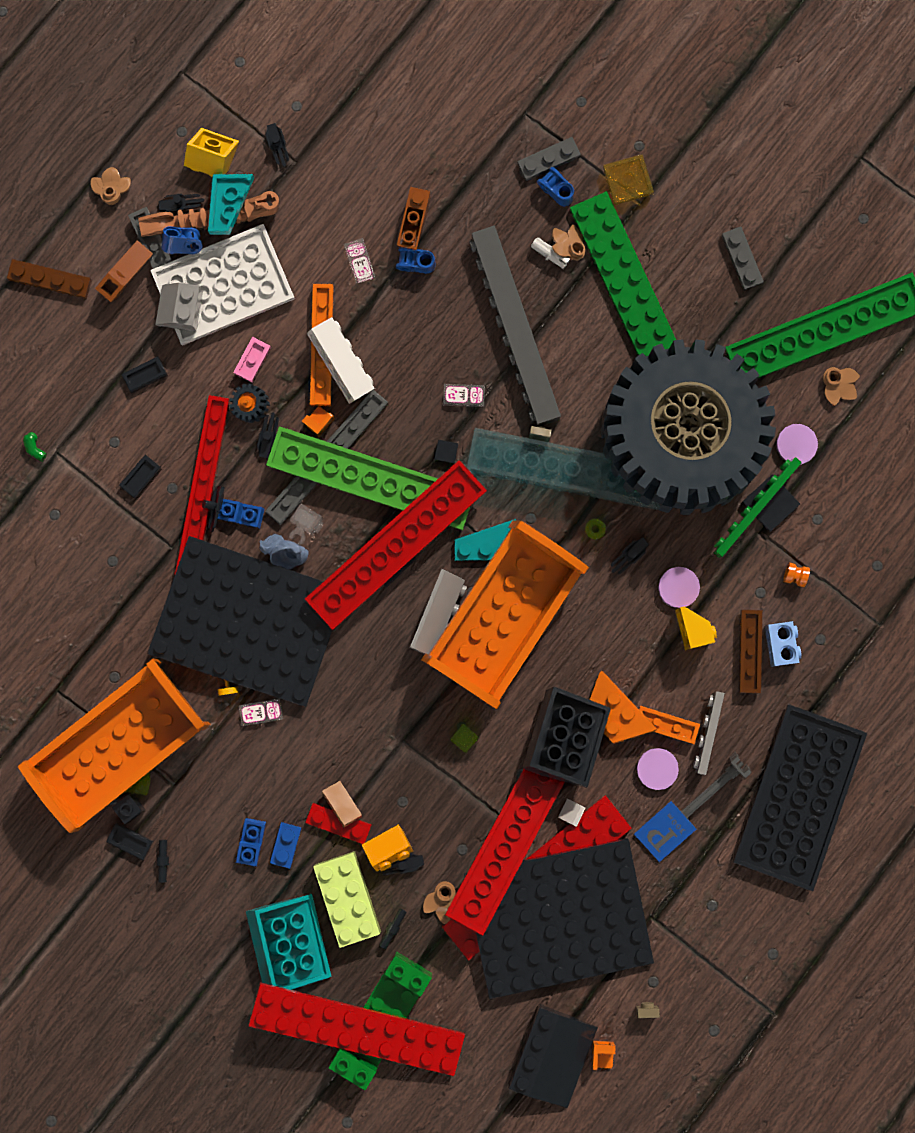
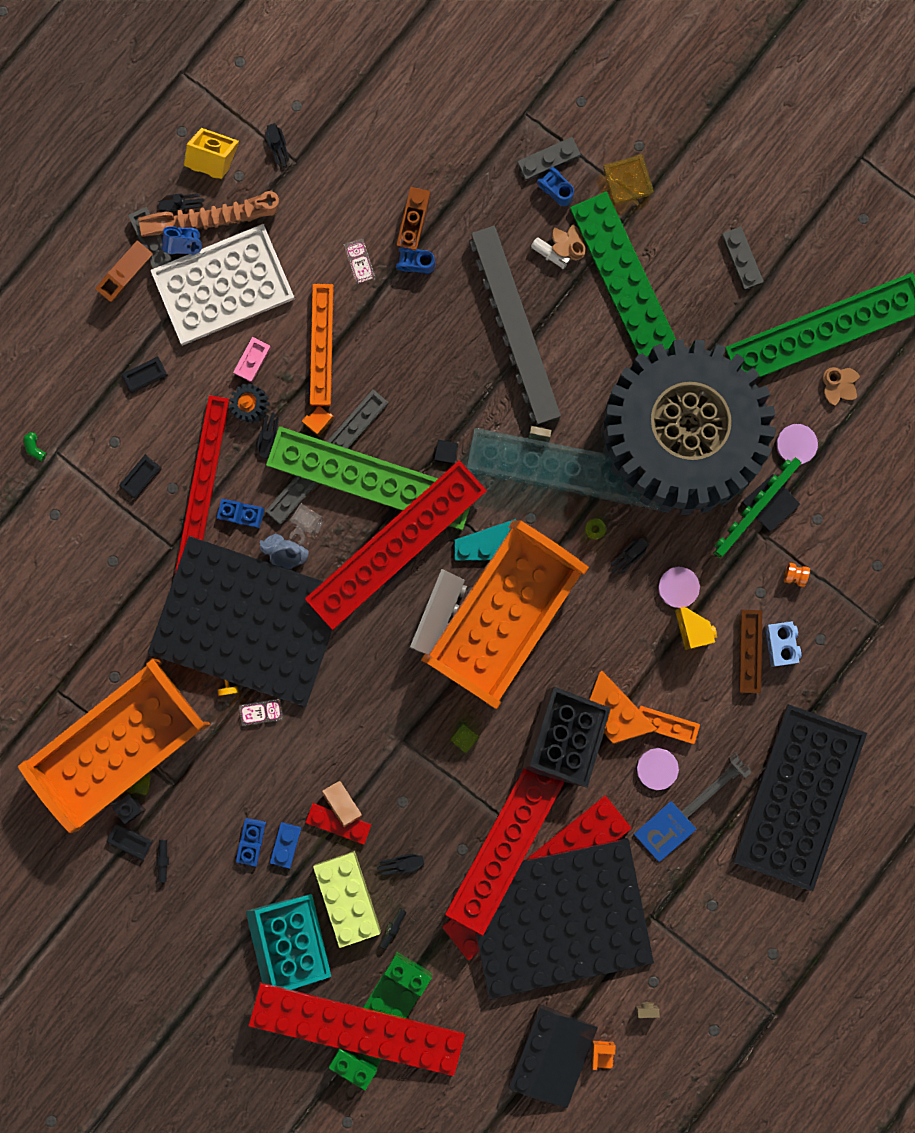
reddish brown plate [7,259,92,299] -> none
medium nougat plate [91,167,131,205] -> none
light grey slope [156,283,203,331] -> none
black piece [202,486,225,532] -> none
teal wing [208,174,254,235] -> none
white brick [307,317,374,404] -> none
light orange brick [362,824,413,871] -> none
medium nougat plate [423,881,456,924] -> none
tile [443,384,485,407] -> none
white tile [558,799,585,827] -> none
light grey plate [693,691,725,775] -> none

